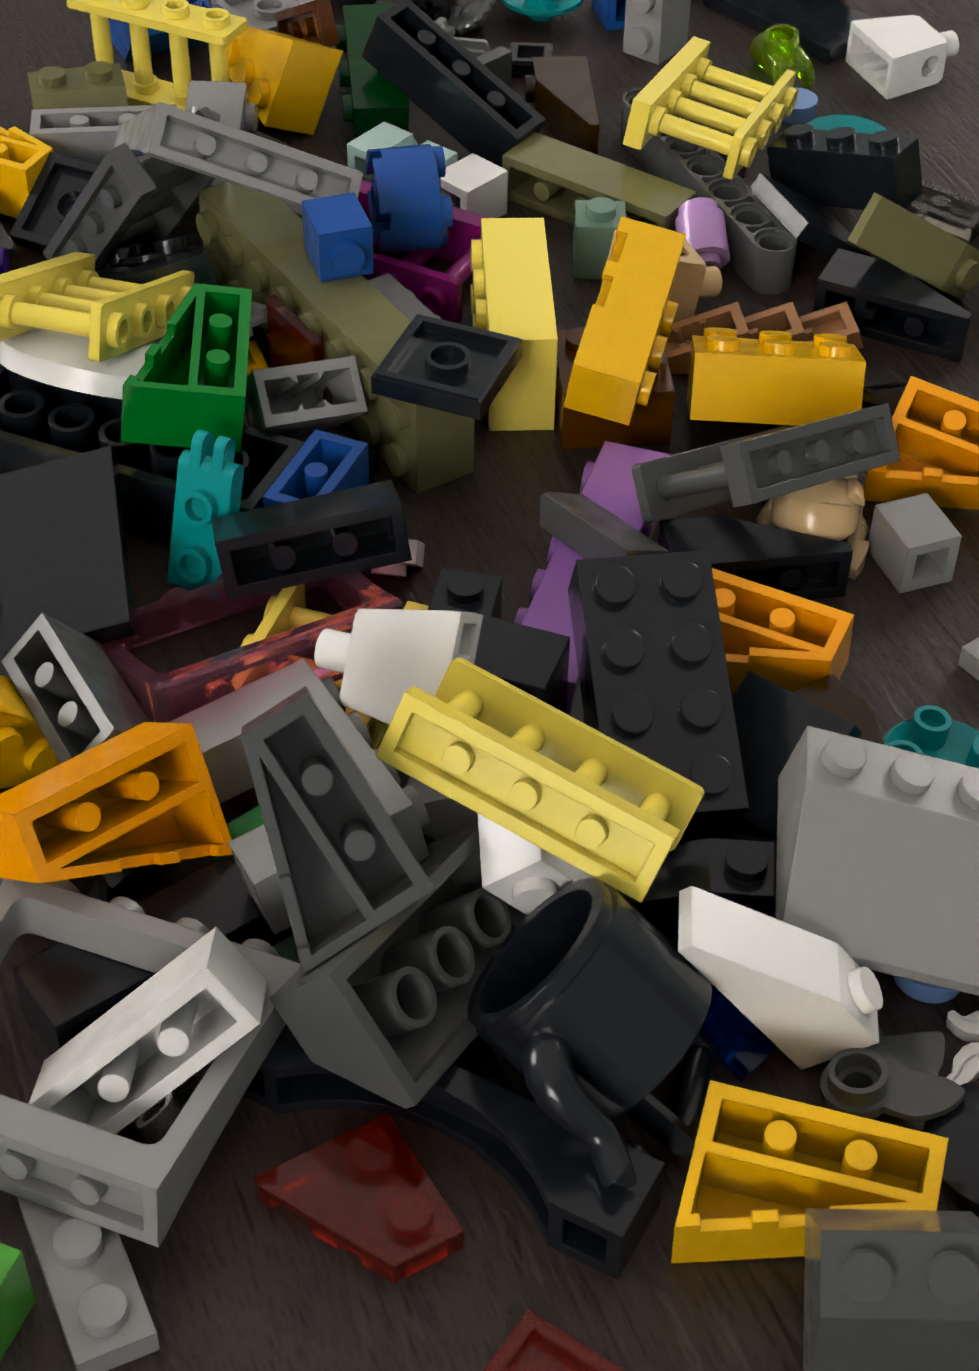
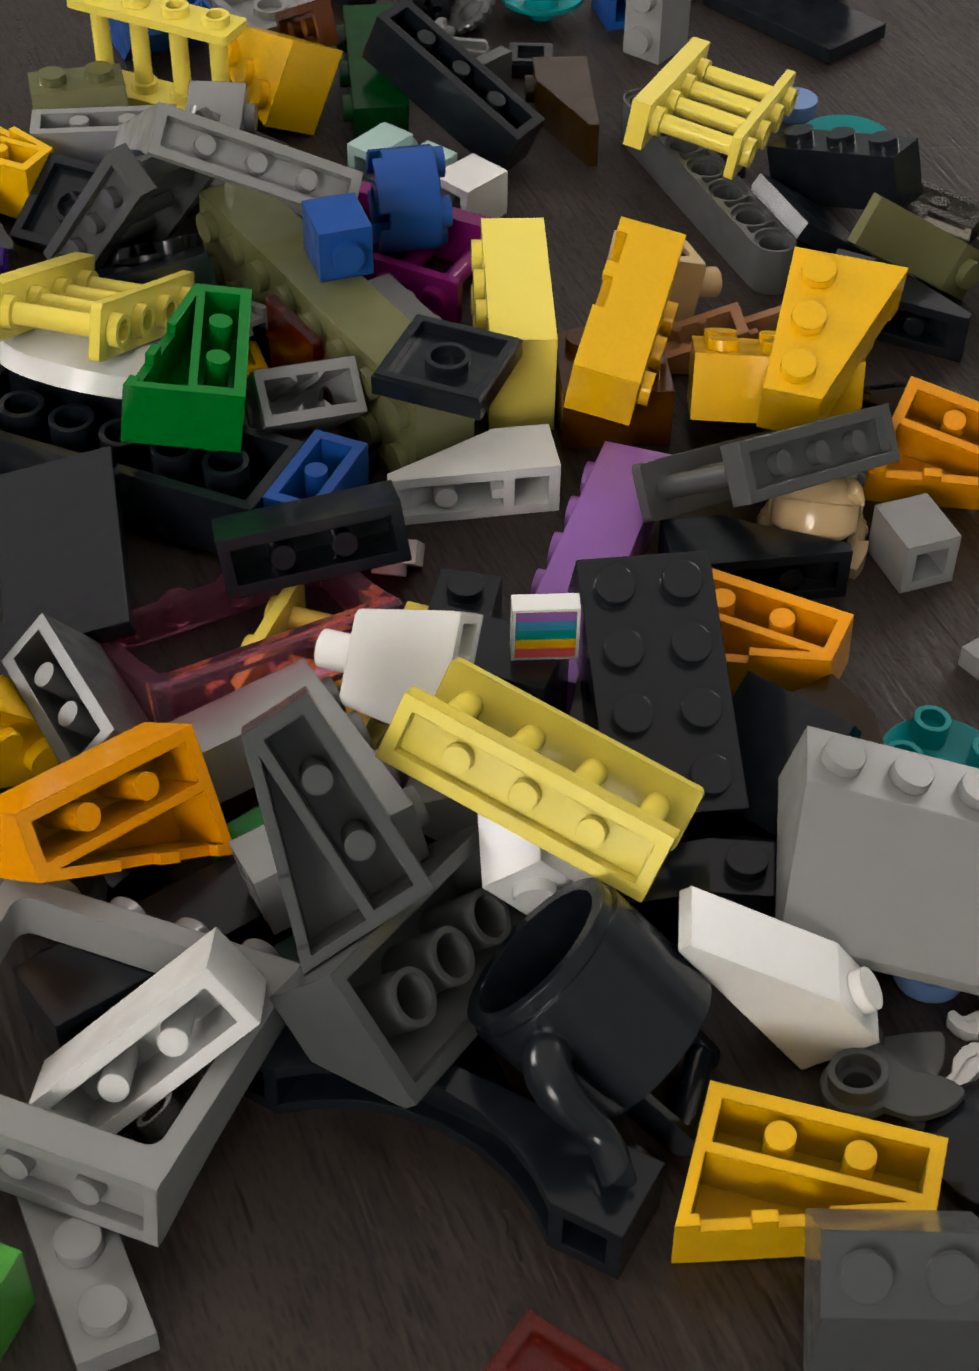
teal hinge [167,429,244,598] -> none
clear red wing [254,1113,464,1283] -> none
olive brick [502,132,697,231] -> none
dark grey slope [539,492,669,559] -> none
sand green brick [573,197,626,279] -> none
lavender brick [675,197,730,270] -> none
clear blue piece [700,982,777,1082] -> none
clear neon green piece [749,24,815,88] -> none
white torso [845,15,959,99] -> none
none -> white slope [387,424,561,525]
none -> tile [510,593,581,661]
none -> yellow wedge [756,247,909,431]

